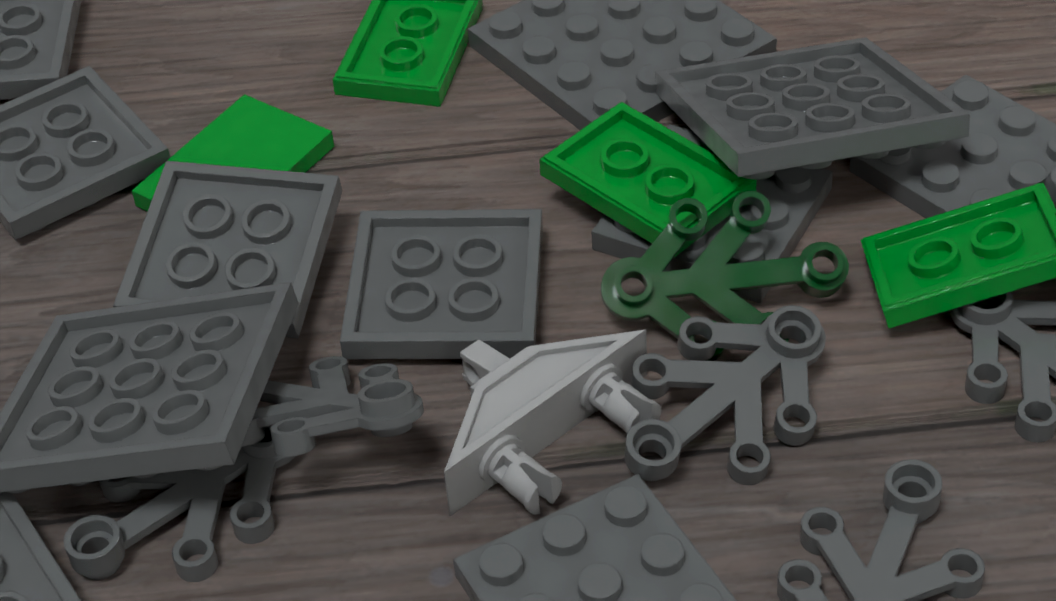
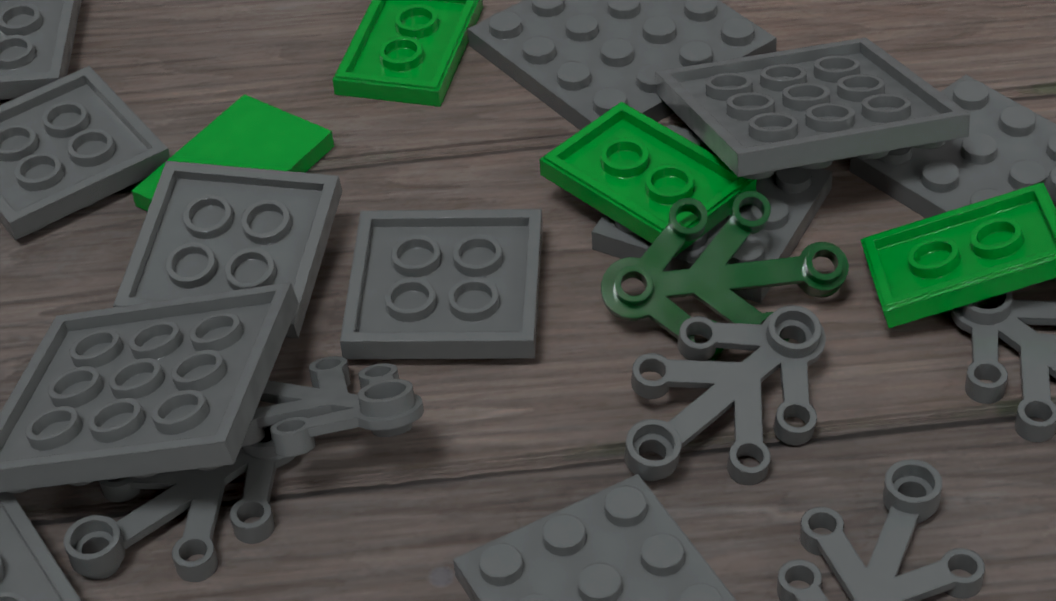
light grey connector [444,329,661,516] -> none

